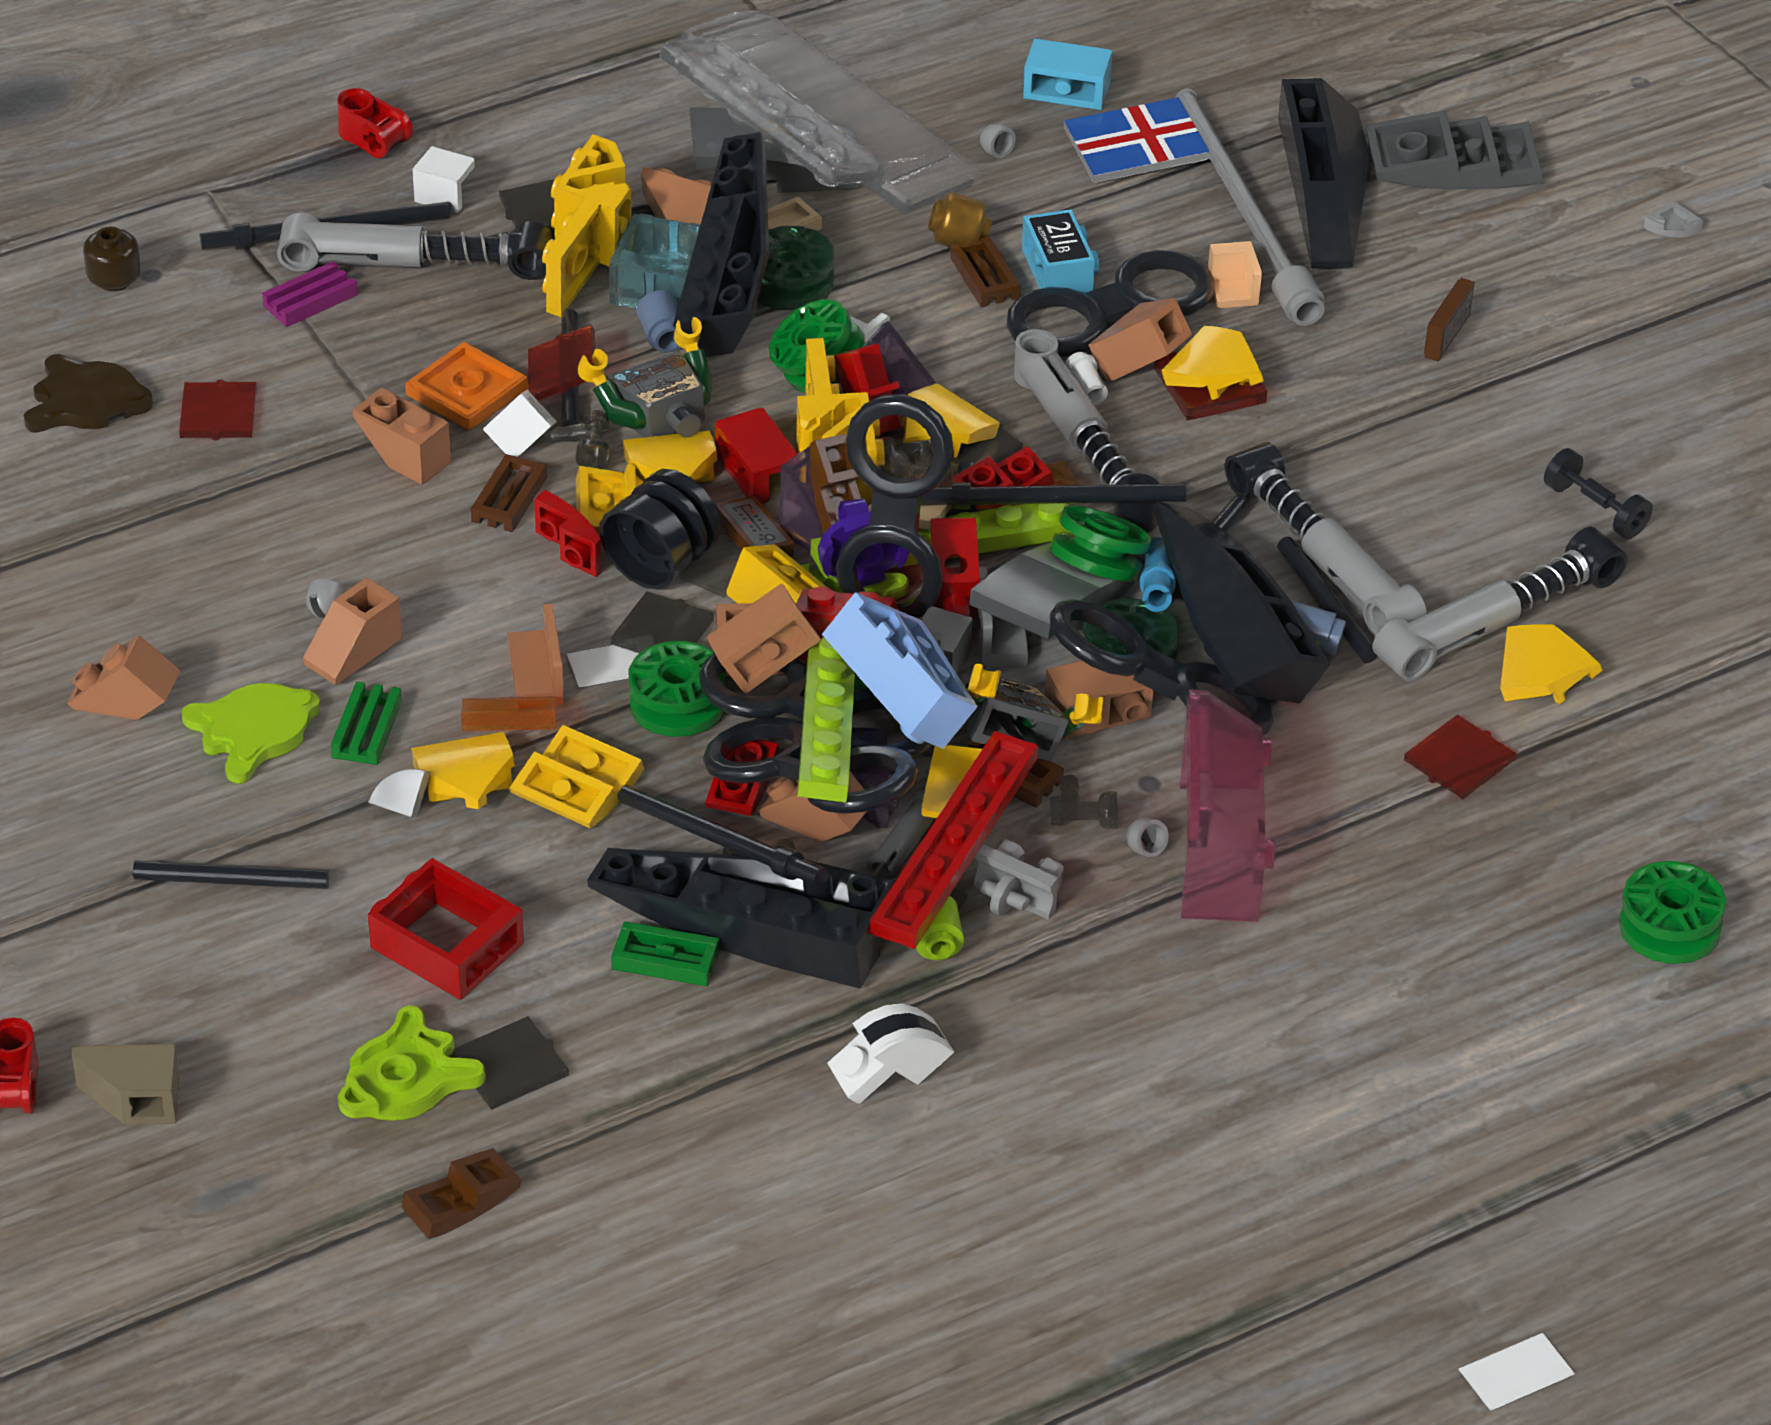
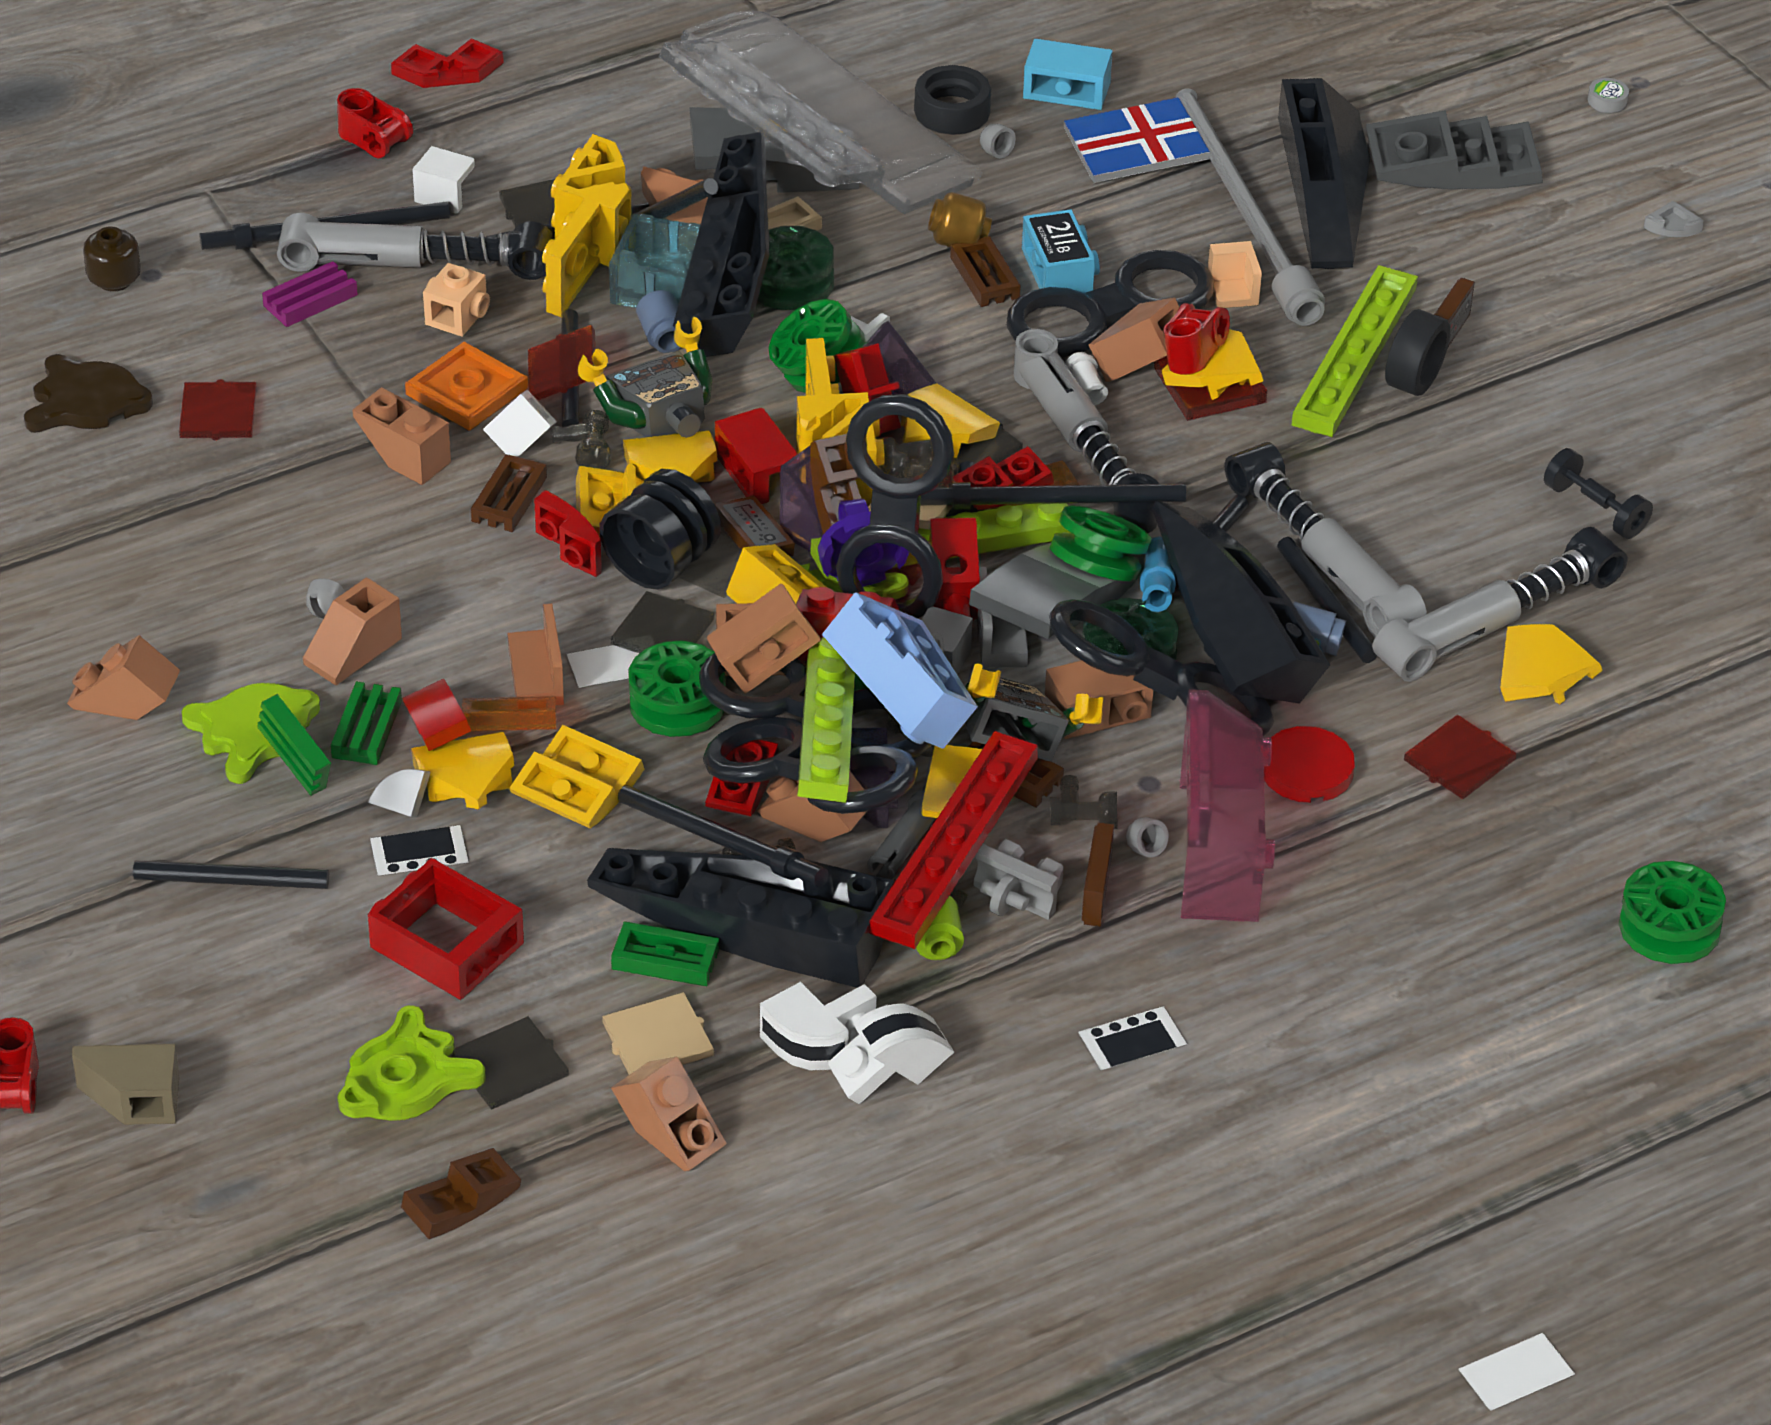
none -> green tile [257,694,331,796]
none -> black sticker [370,825,469,876]
none -> red tile [391,38,504,88]
none -> red slope [402,678,472,751]
none -> light nougat brick [423,263,490,337]
none -> tan piece [602,992,714,1075]
none -> nougat slope [611,1056,727,1171]
none -> black bar [631,178,718,234]
none -> white brick [760,982,877,1070]
none -> black tyre [914,65,991,135]
none -> black sticker [1078,1006,1187,1070]
none -> reddish brown tile [1082,822,1114,927]
none -> red piece [1163,303,1230,375]
none -> red tile [1261,726,1355,803]
none -> lime plate [1291,265,1418,437]
none -> black tyre [1385,309,1451,396]
none -> light grey tile [1587,78,1629,113]

